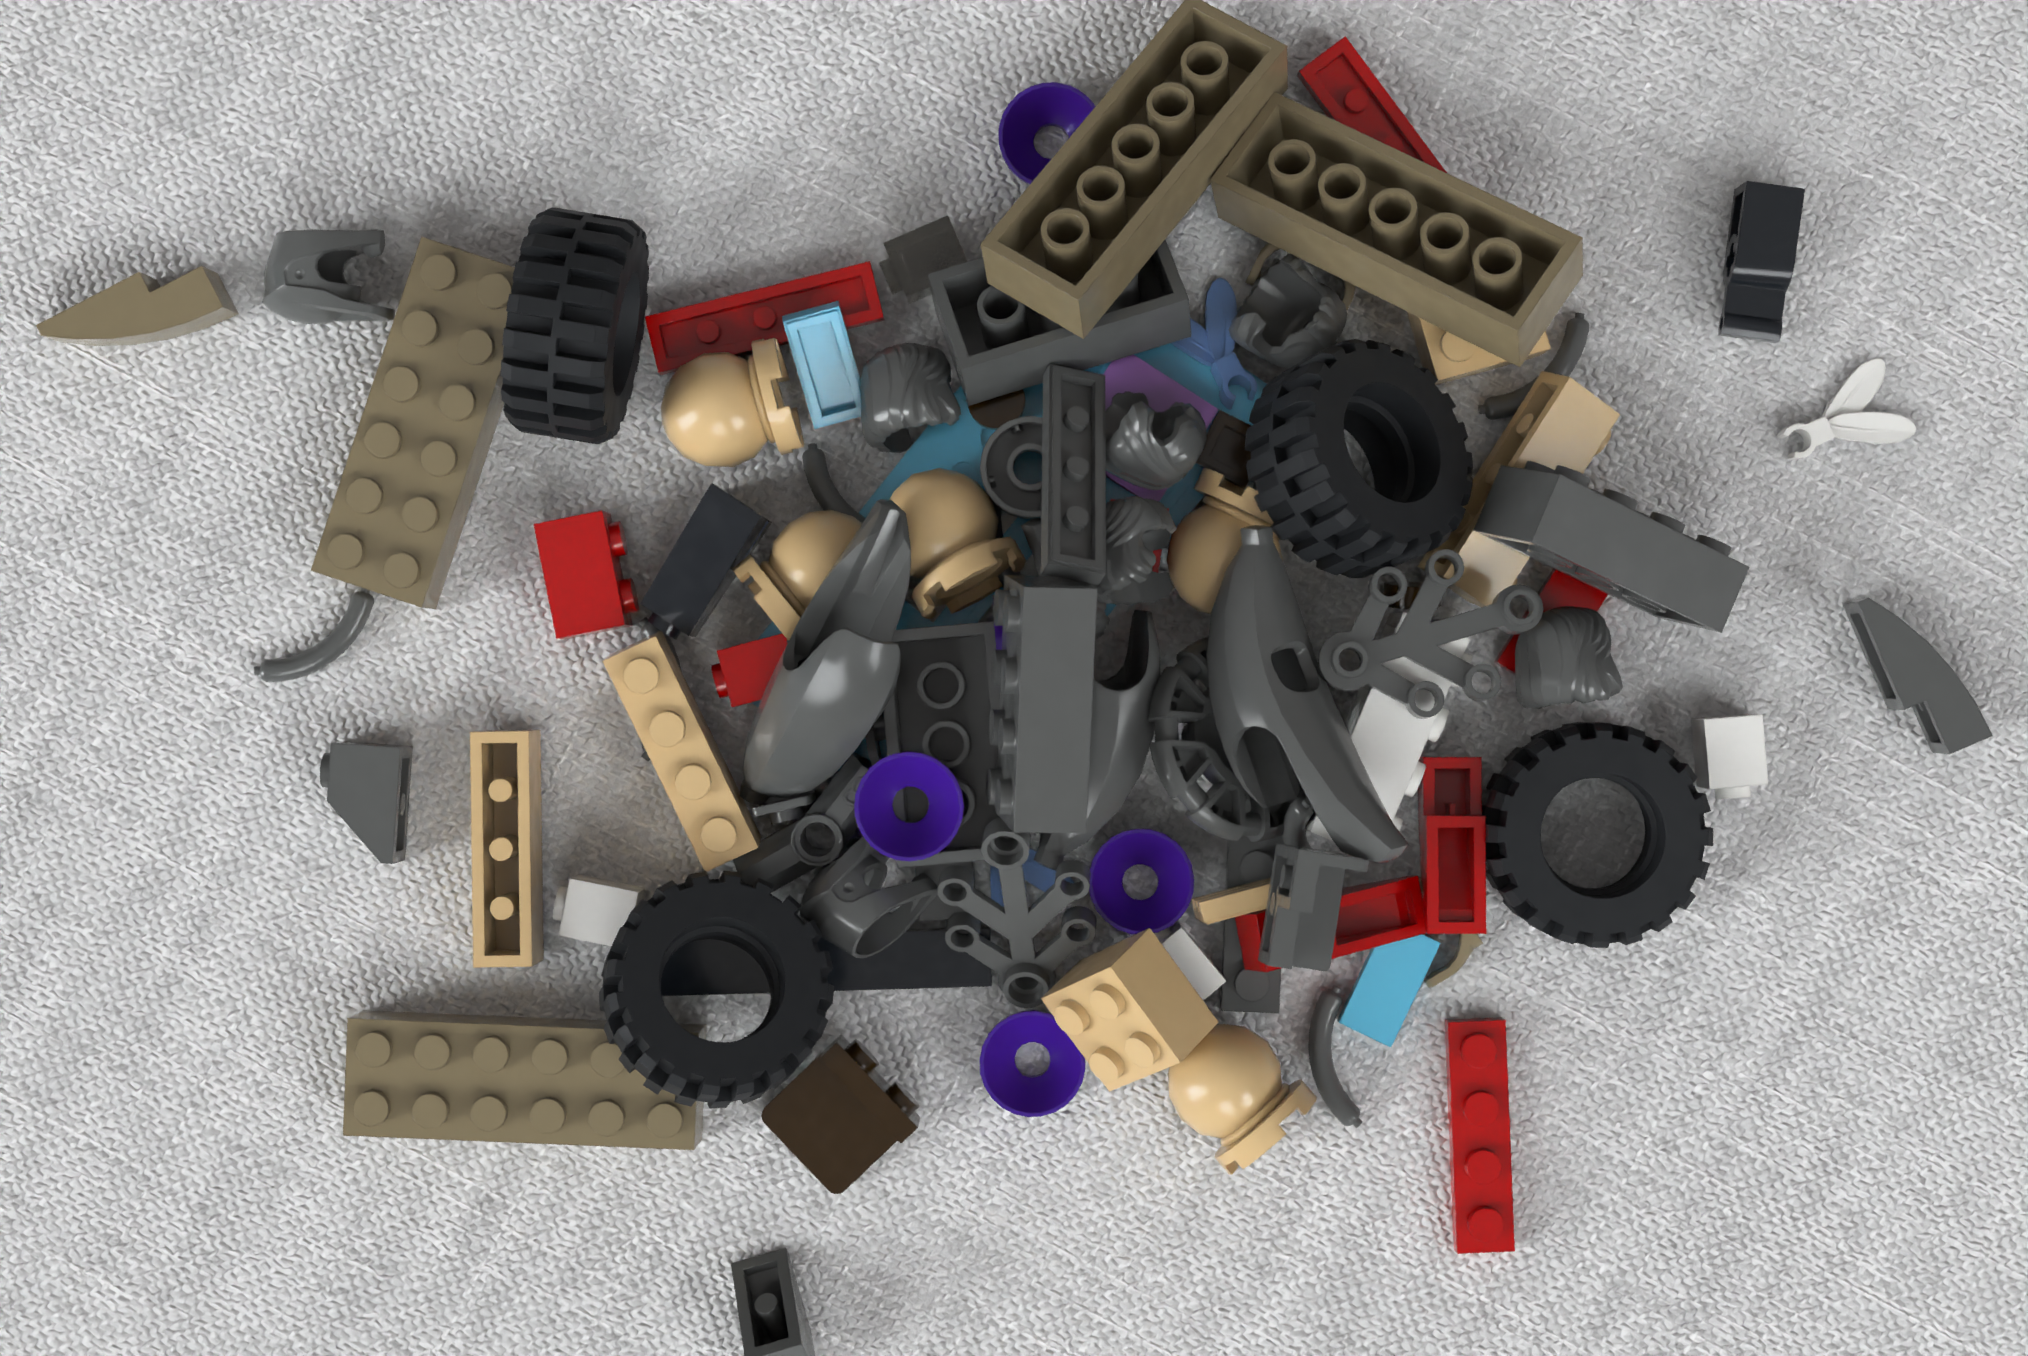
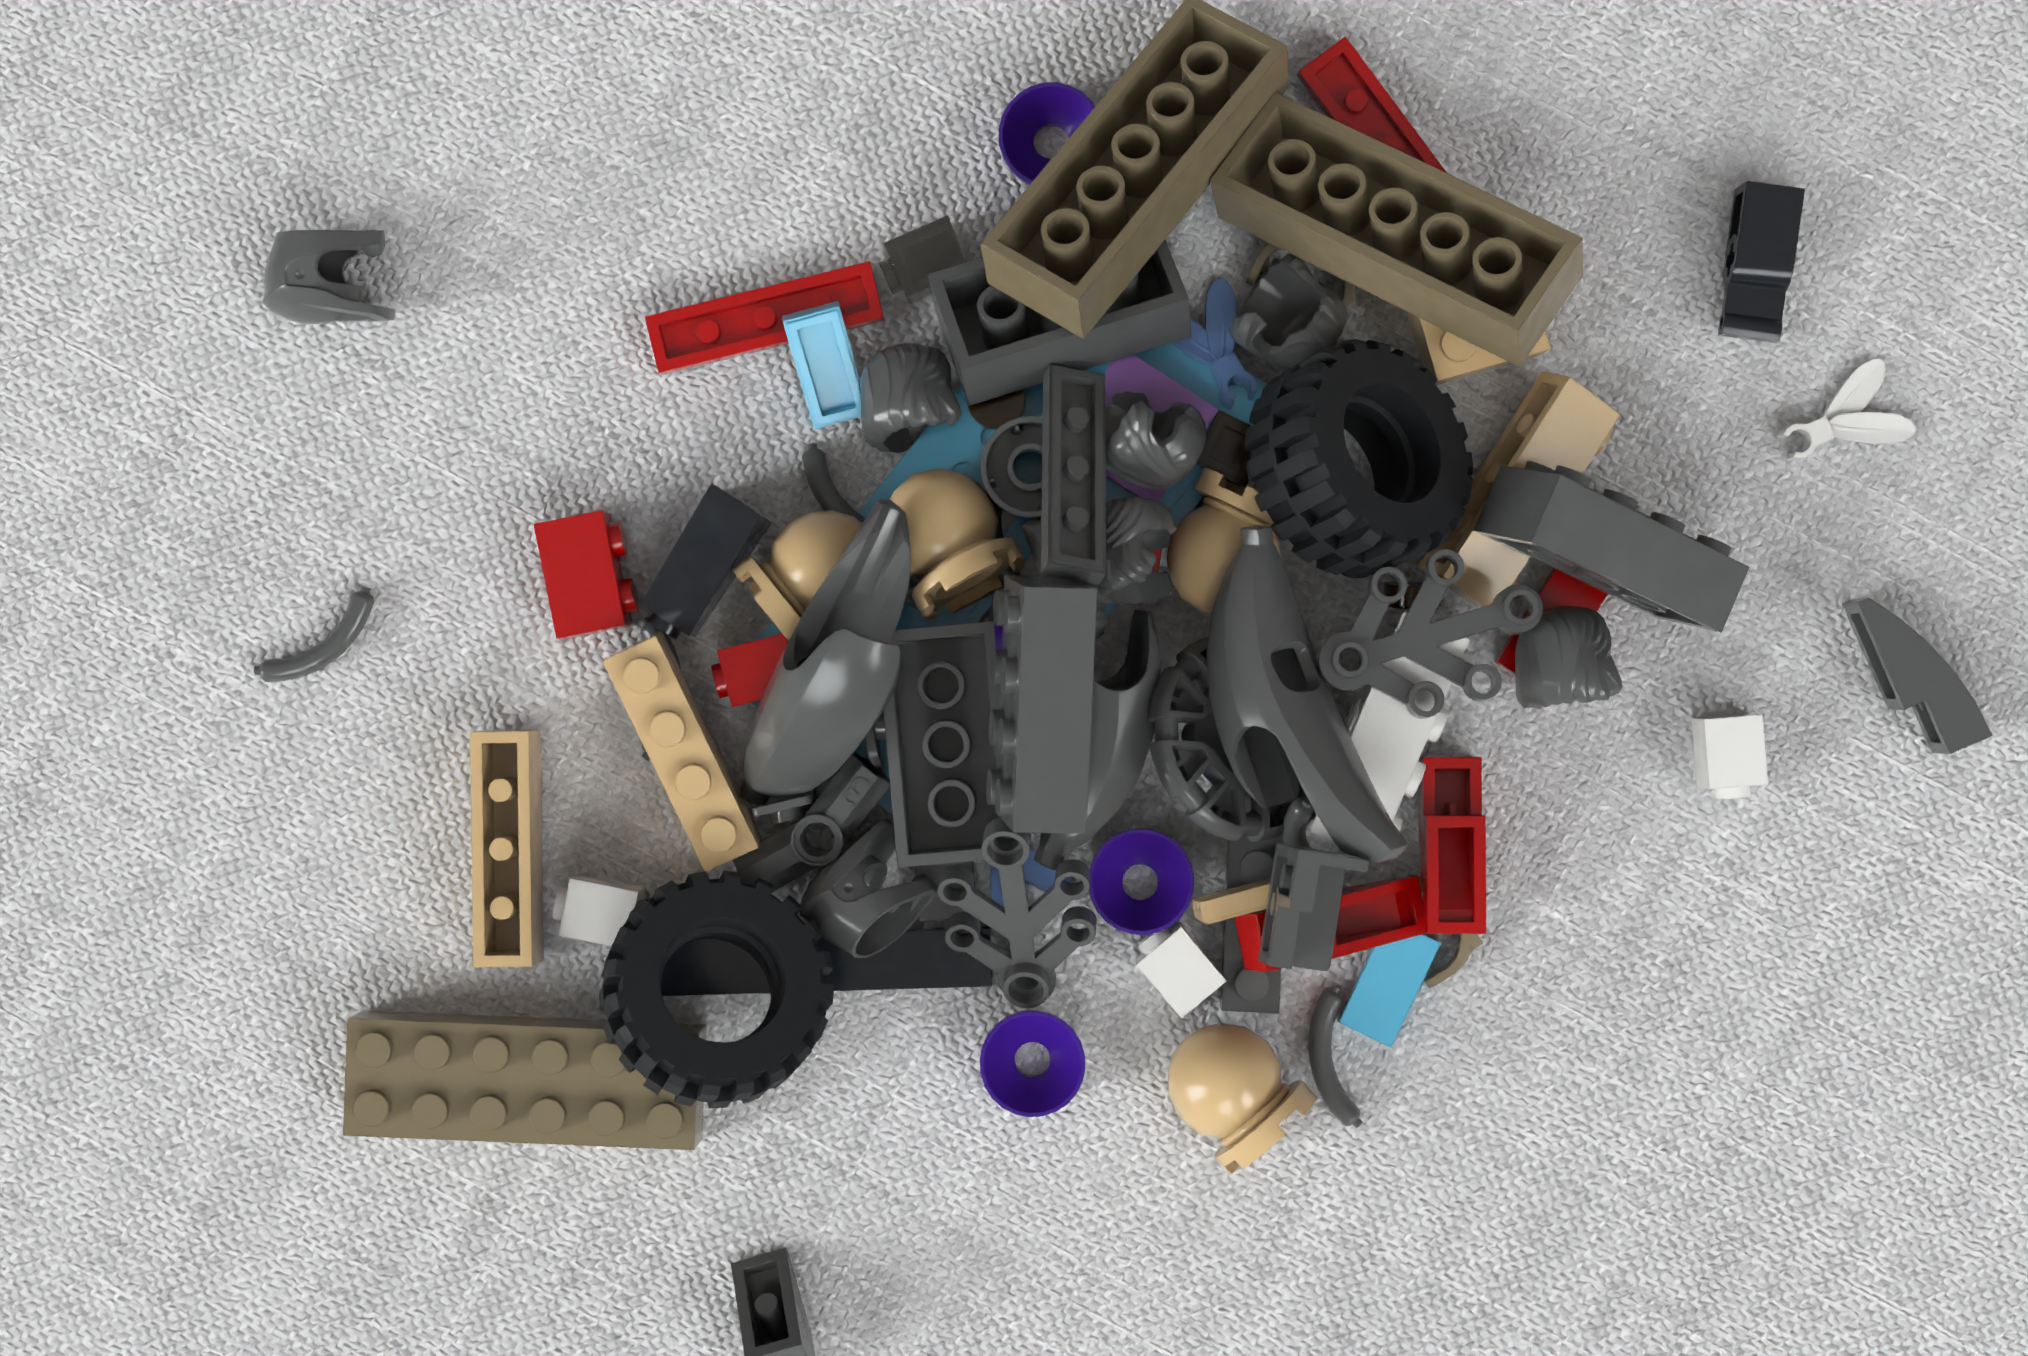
dark tan slope [36,266,239,346] -> none
dark tan brick [311,236,515,609] -> none
dark grey slope [320,741,413,864] -> none
black tyre [501,207,649,444] -> none
tan tile [661,338,804,467] -> none
dark brown bracket [761,1034,921,1194] -> none
dark purple piece [854,751,964,862] -> none
tan brick [1041,928,1219,1092] -> none
red plate [1445,1017,1515,1254] -> none
dark grey piece [1478,313,1590,420] -> none
black tyre [1482,722,1713,948] -> none

